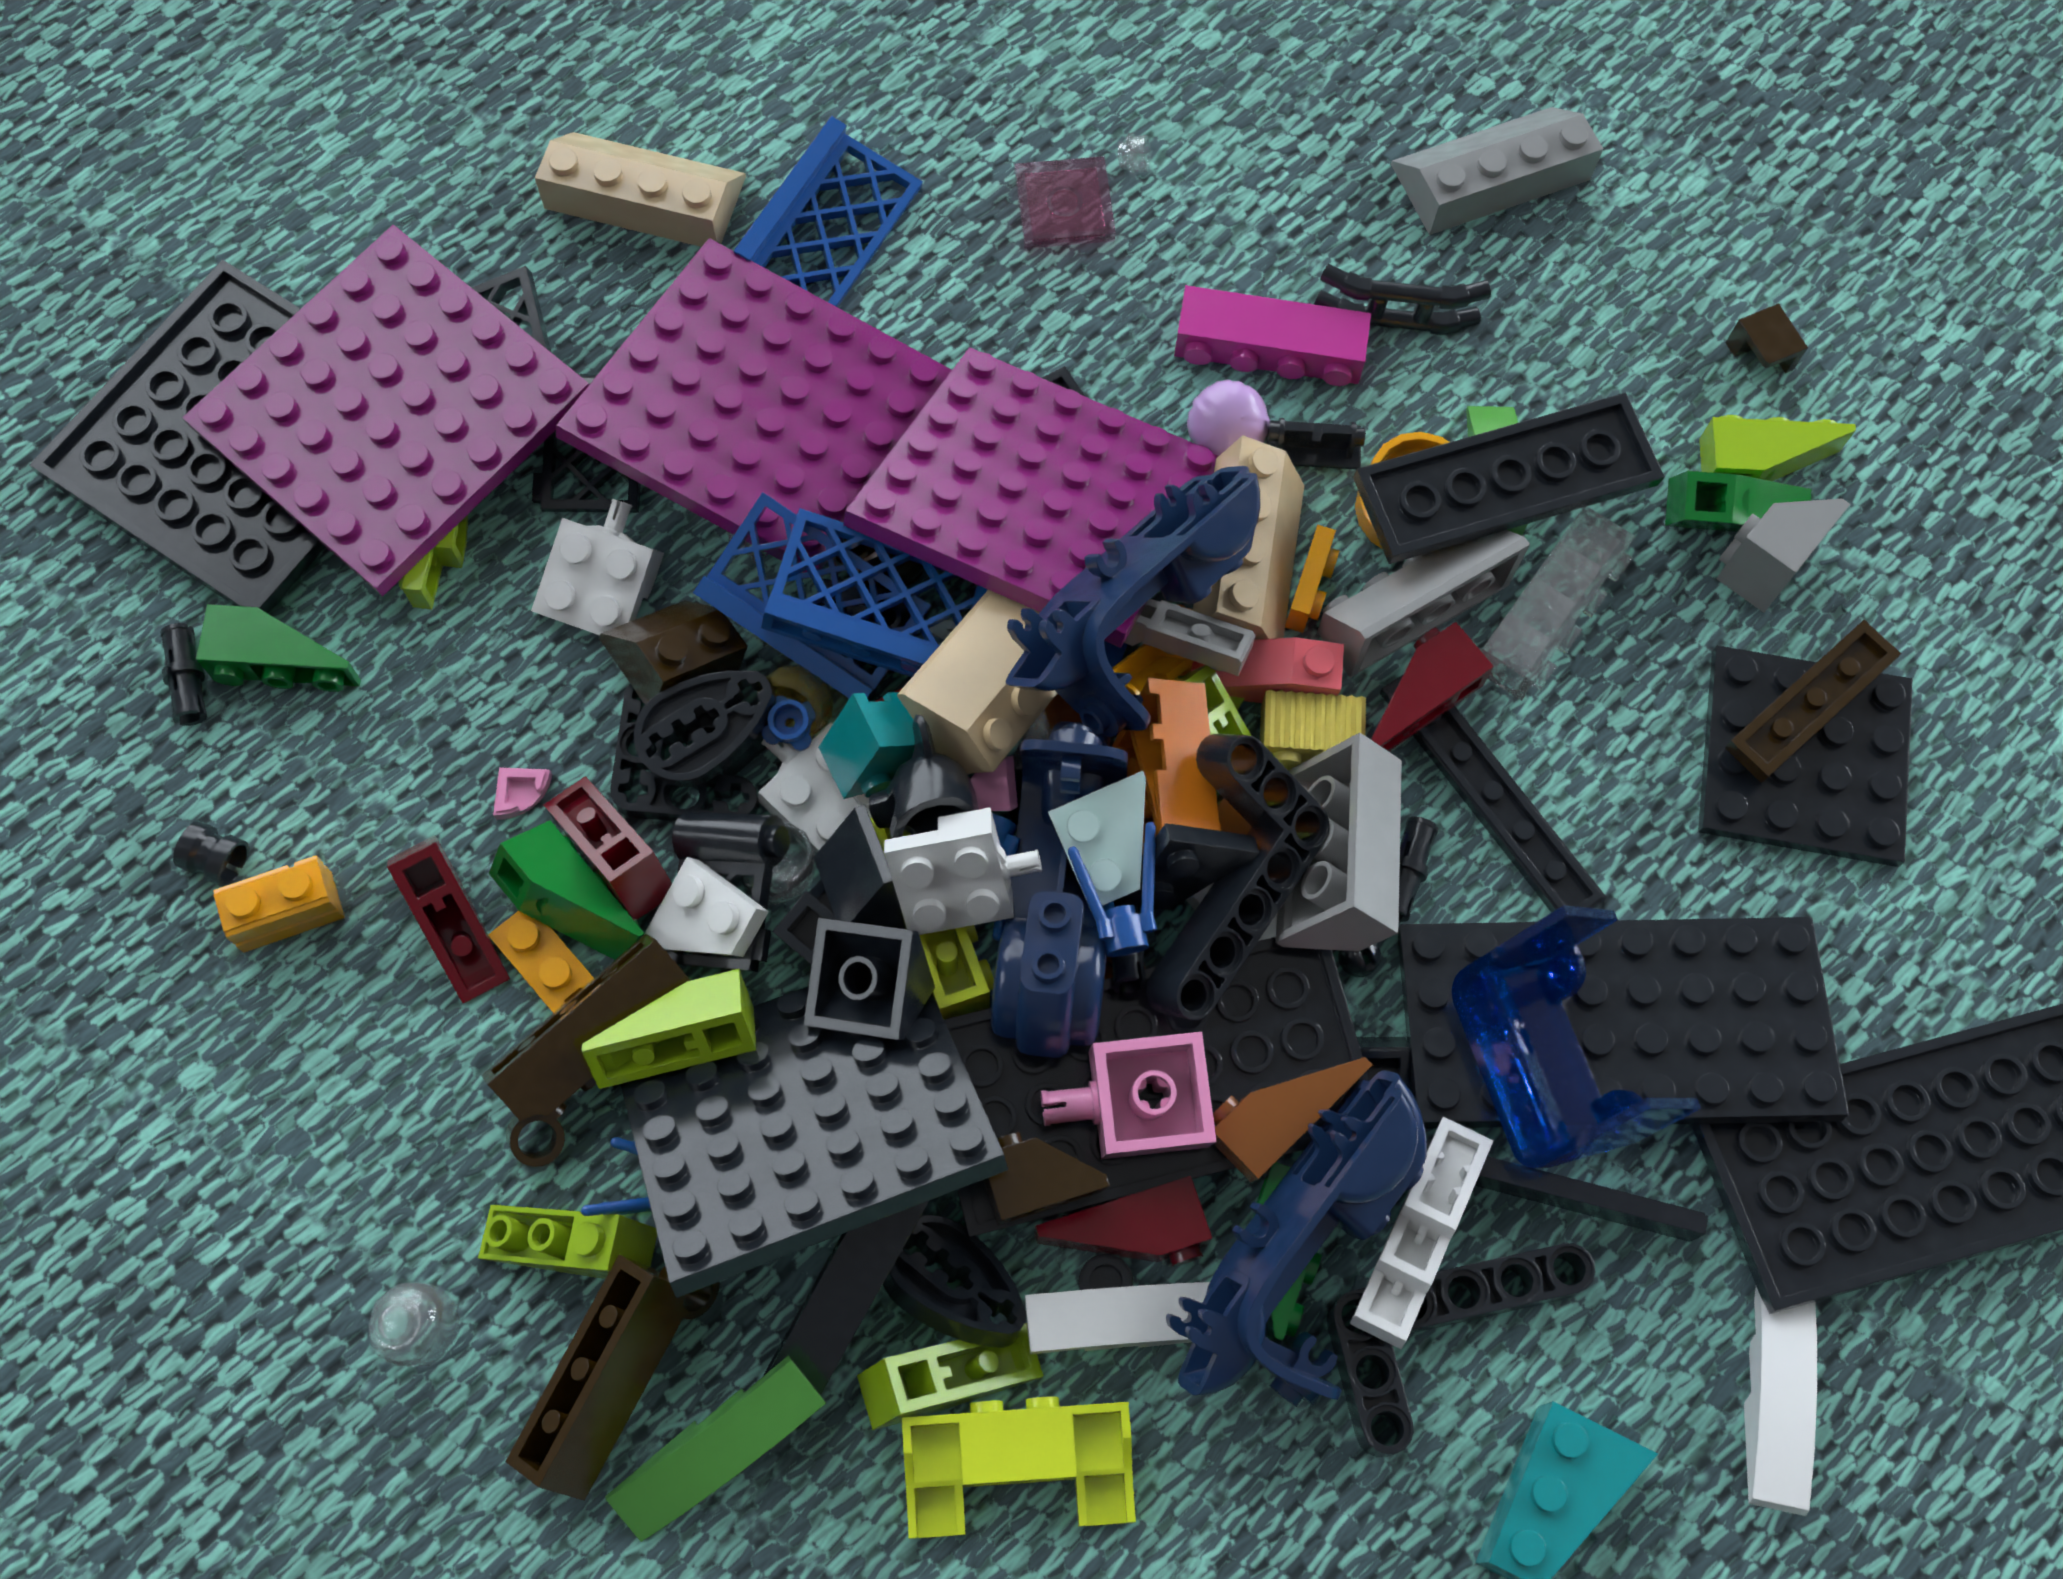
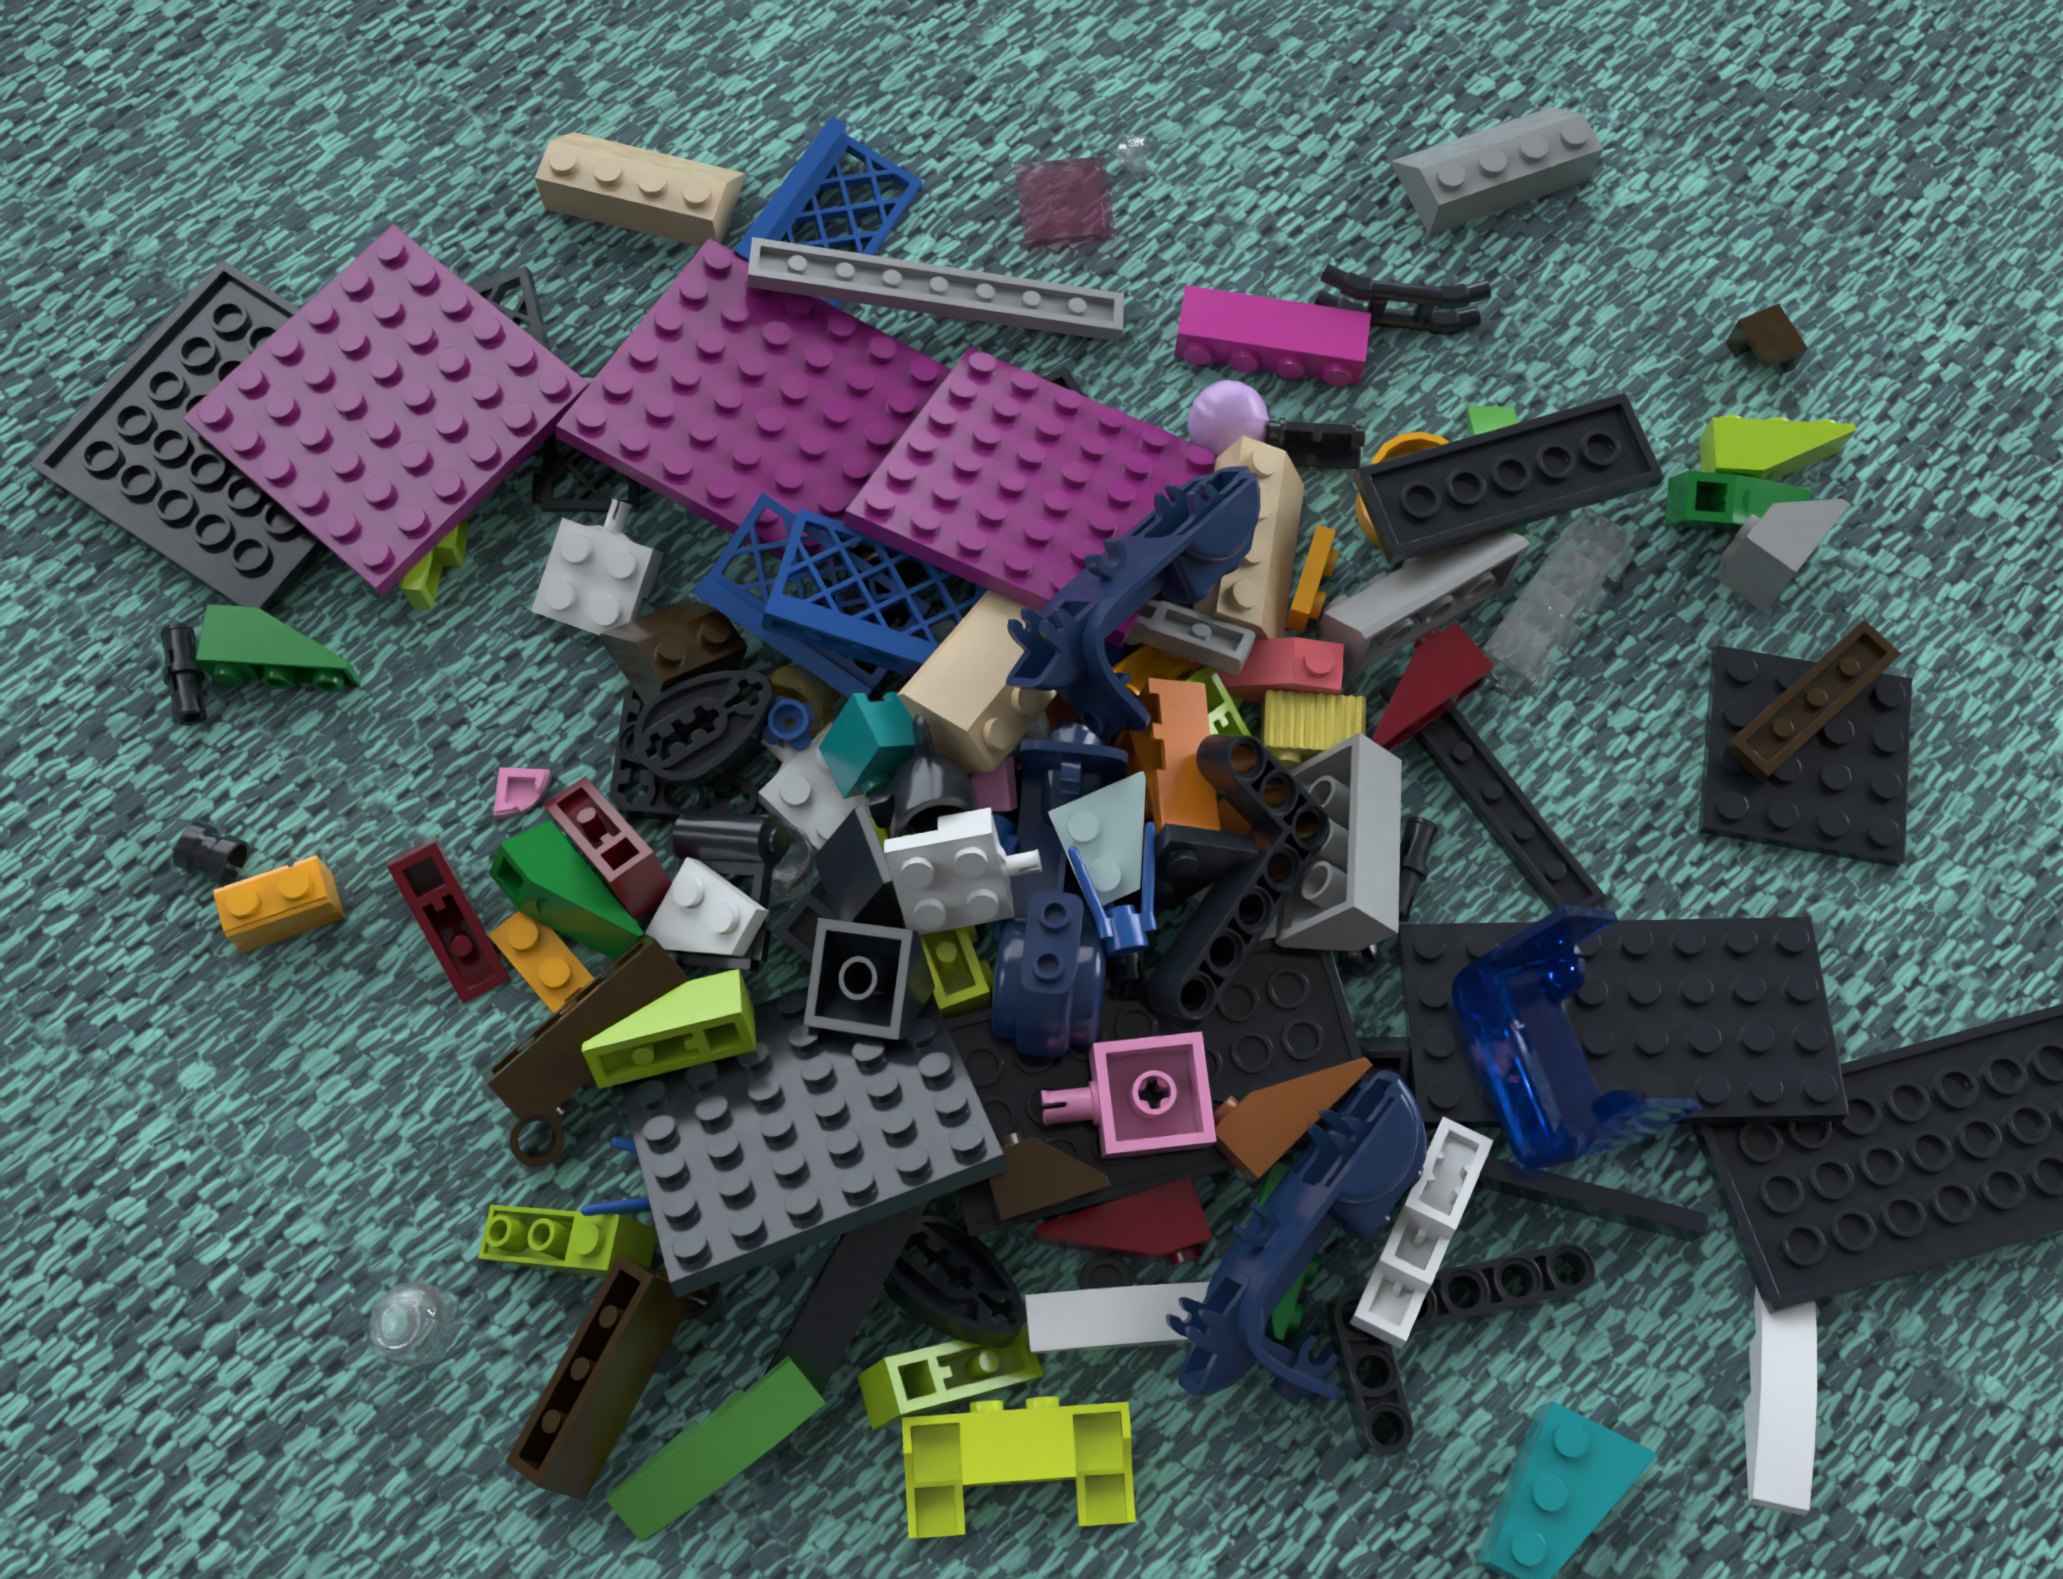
none -> light grey plate [746,237,1124,342]

